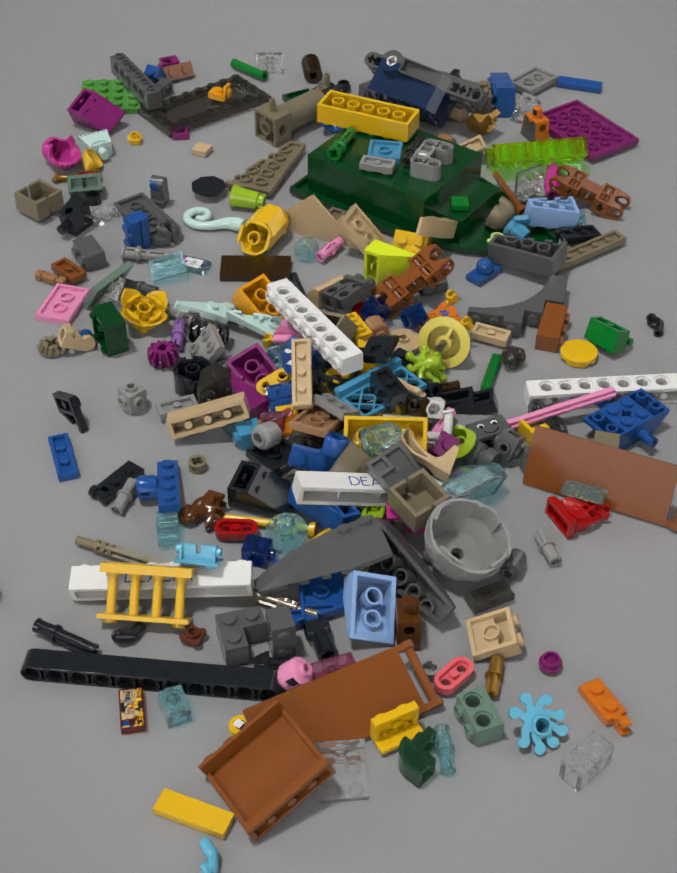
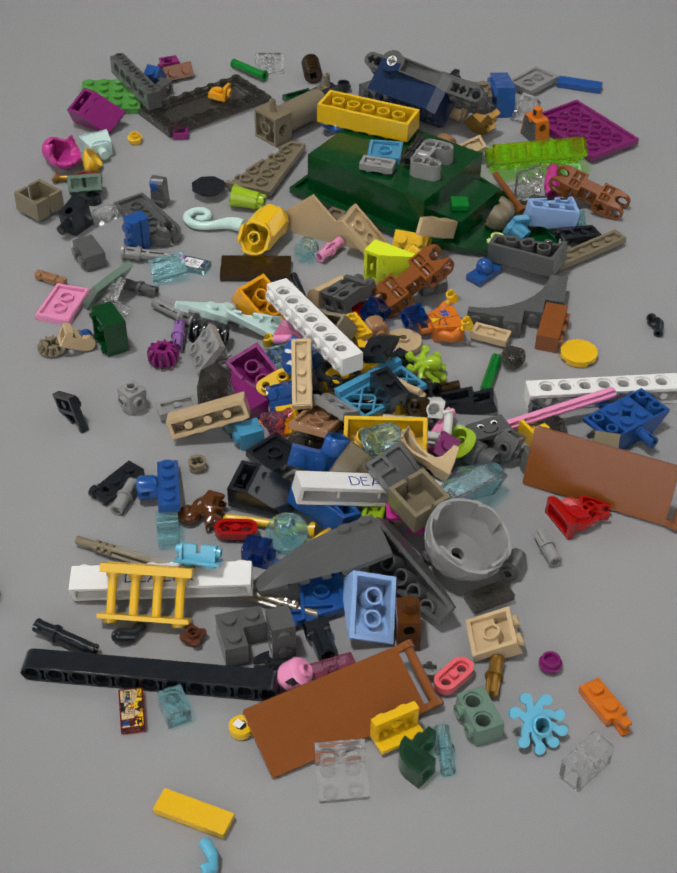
blue tile [48,433,80,482] -> none
dark orange plate [51,257,87,285] -> none
yellow brick [120,288,168,333] -> none
black brick [173,356,213,401] -> none
tan tile [191,142,213,157] -> none
dark orange panel [198,699,336,842] -> none
light grey head [252,421,282,450] -> none
green pin [327,127,356,161] -> none
light yellow piece [418,316,470,368] -> none
clear light blue tile [560,480,608,505] -> none
green brick [584,316,634,354] -> none

